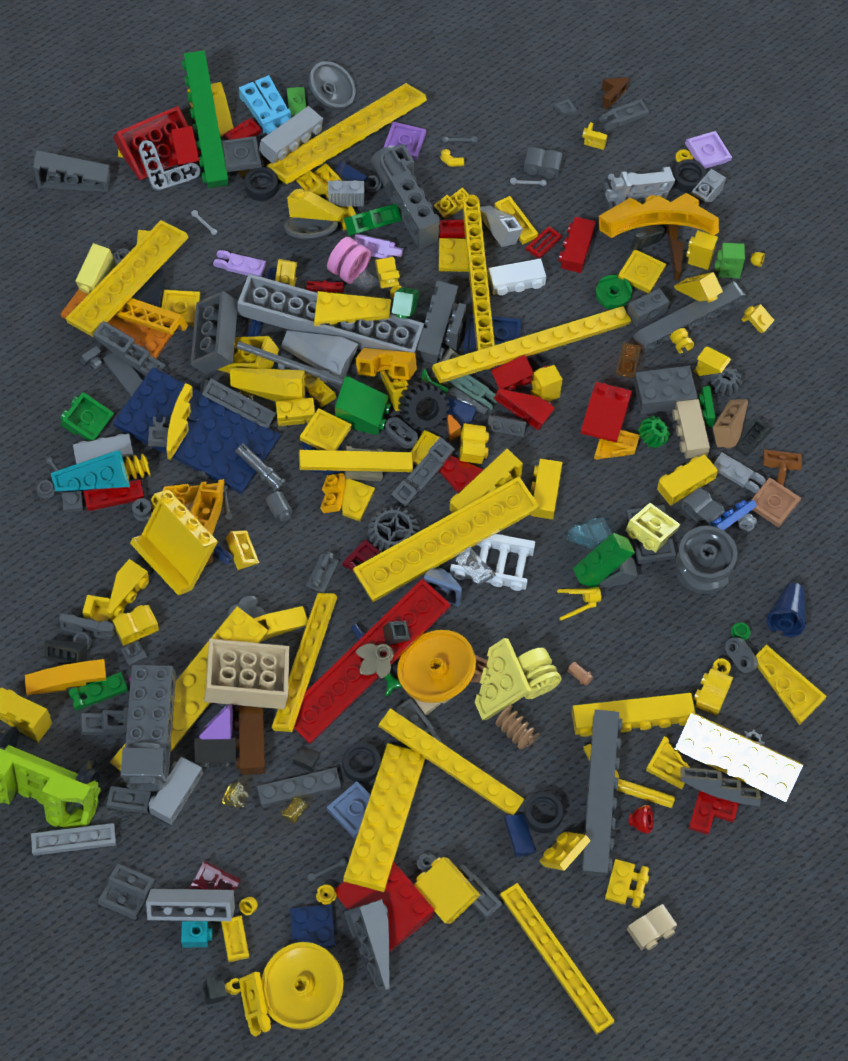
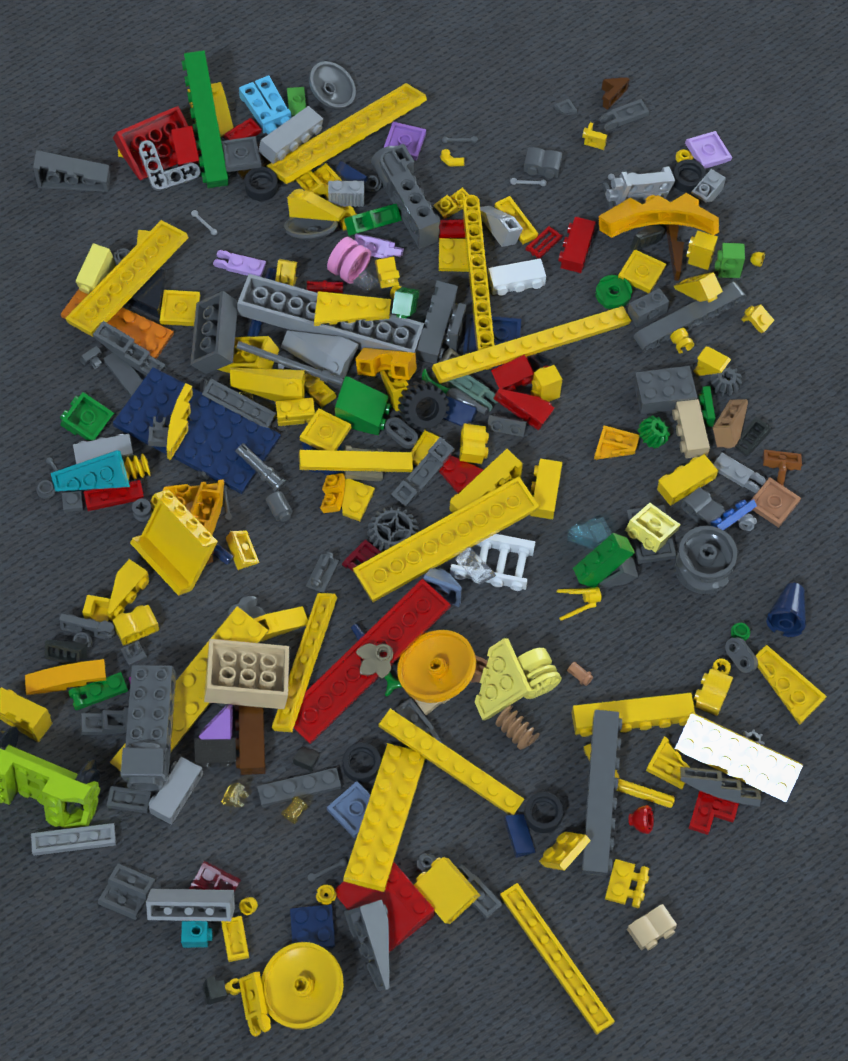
light orange fence [115,298,188,335] -> none
pearl dark grey slope [383,621,410,645] -> none
orange slope [447,414,461,442] -> none
red slope [581,382,632,443] -> none
clear orange slope [616,342,641,379] -> none

